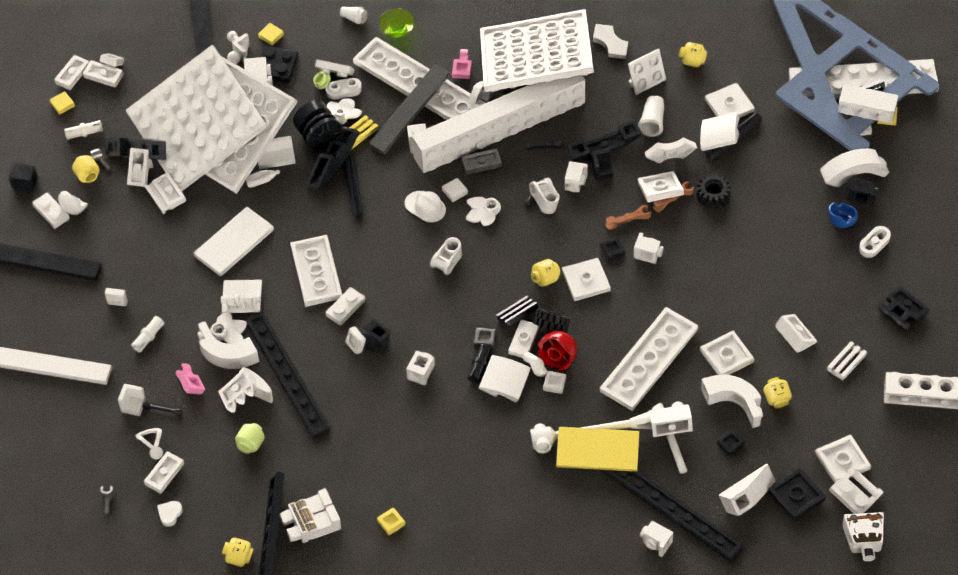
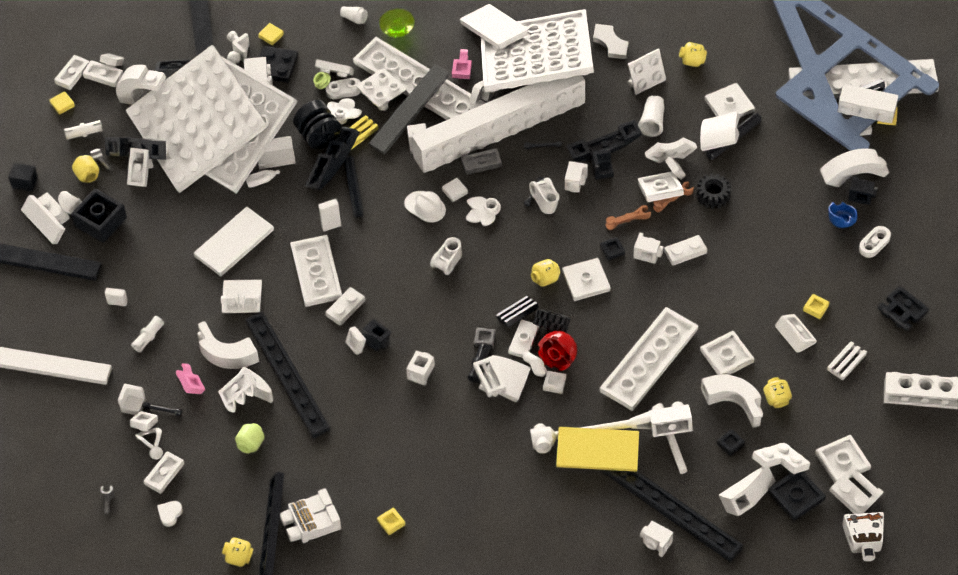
white plate [144,172,186,214] -> none
white plate [210,312,247,344] -> none
none -> white tile [21,195,65,244]
none -> black brick [71,188,127,243]
none -> white arch [116,65,166,105]
none -> white plate [130,411,158,431]
none -> black plate [155,59,192,80]
none -> white tile [318,199,341,232]
none -> white hinge [356,68,407,111]
none -> white tile [460,4,529,50]
none -> white tile [473,357,507,398]
none -> white plate [664,235,707,266]
none -> white tile [665,157,686,180]
none -> white plate [752,443,810,474]
none -> light yellow tile [803,294,830,319]

